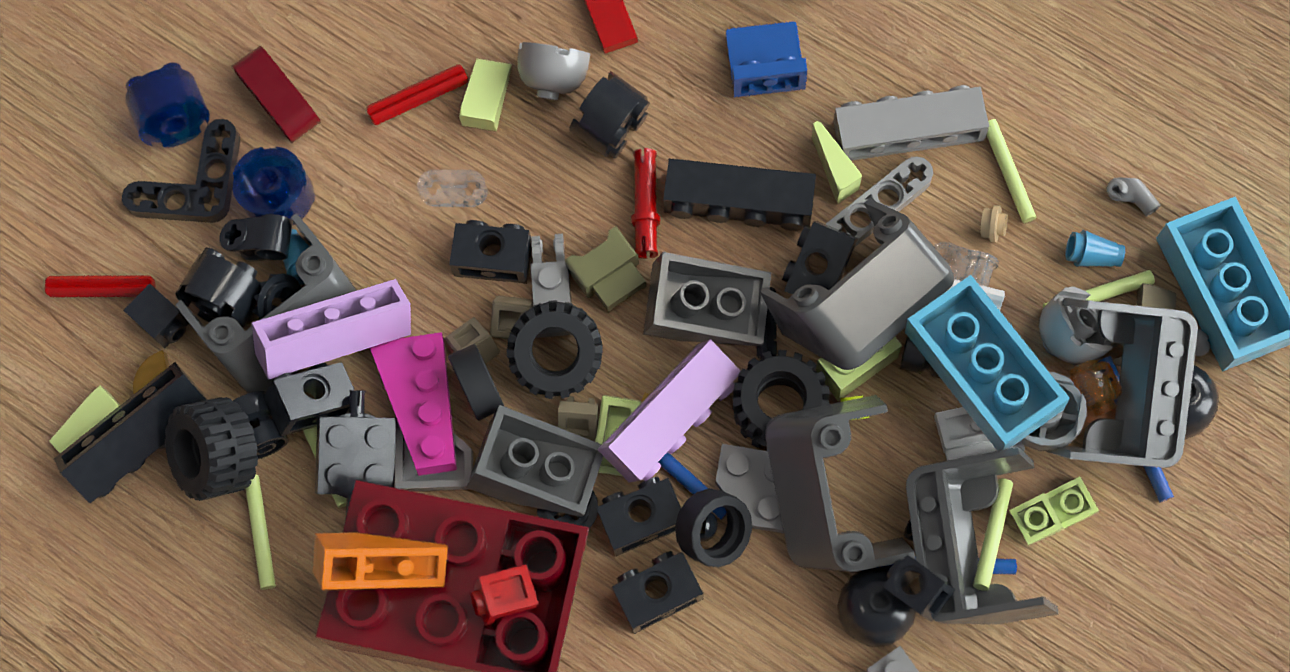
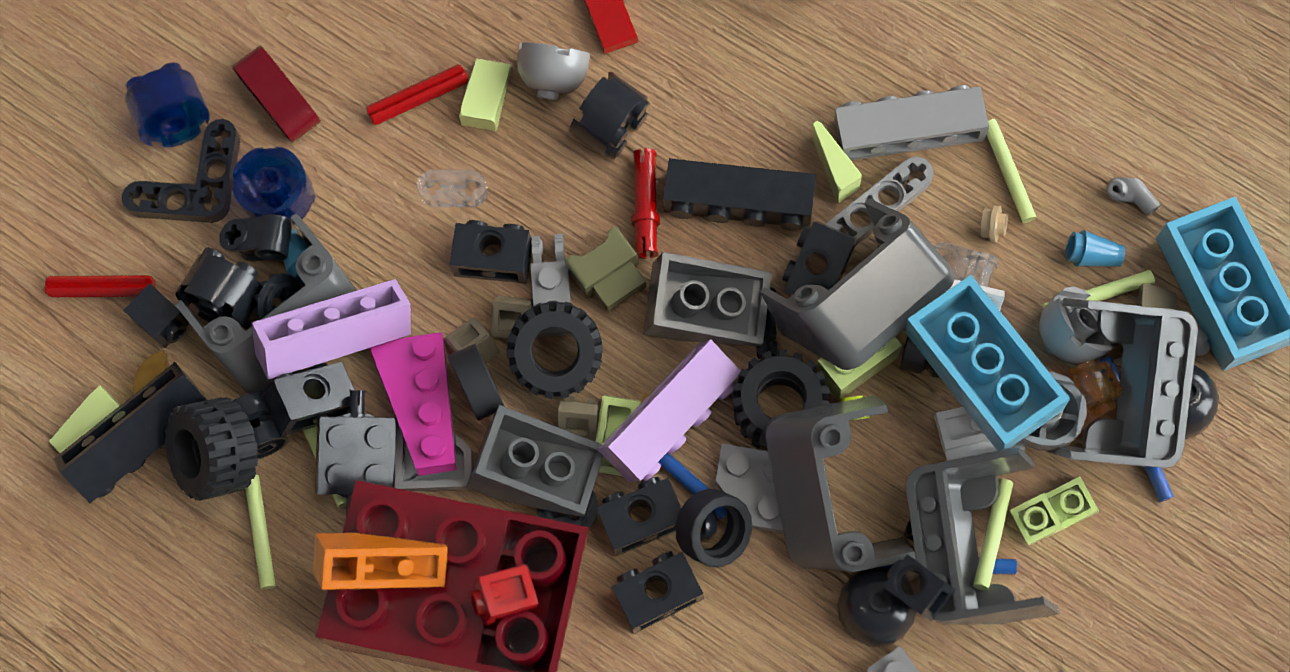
blue bracket [726,21,807,97] -> none

